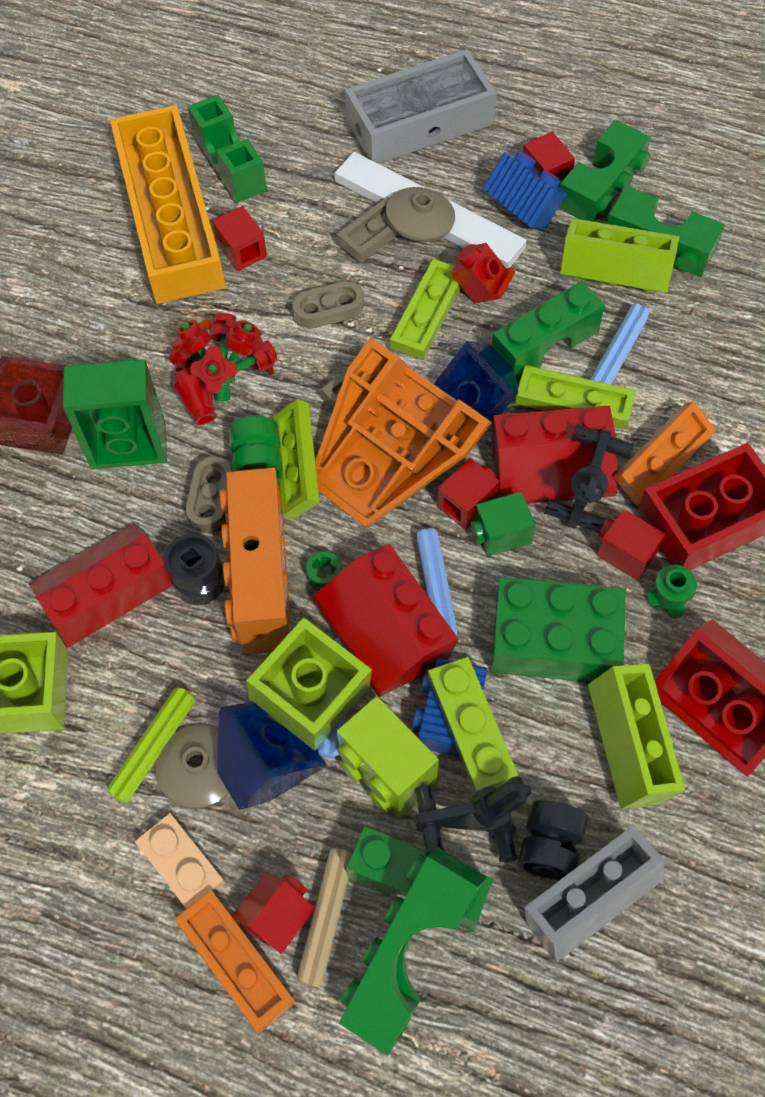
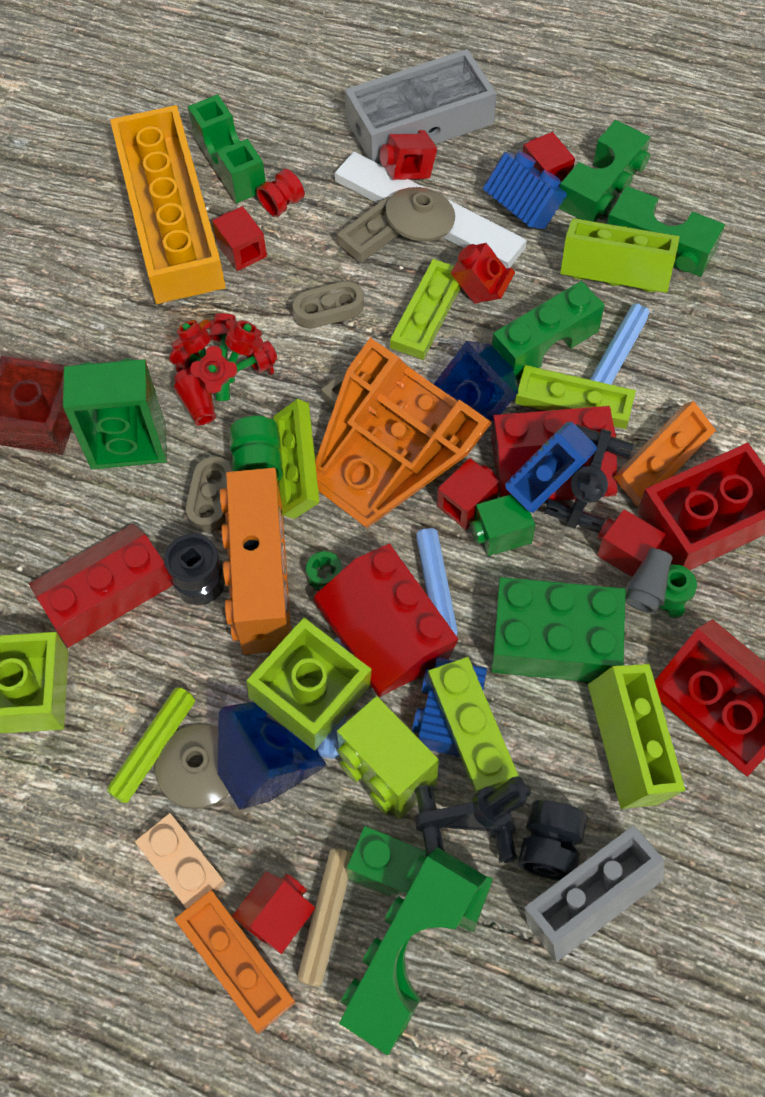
none -> red wheel [256,168,305,217]
none -> red brick [380,130,437,180]
none -> blue brick [505,422,598,513]
none -> dark grey cone [625,548,673,614]

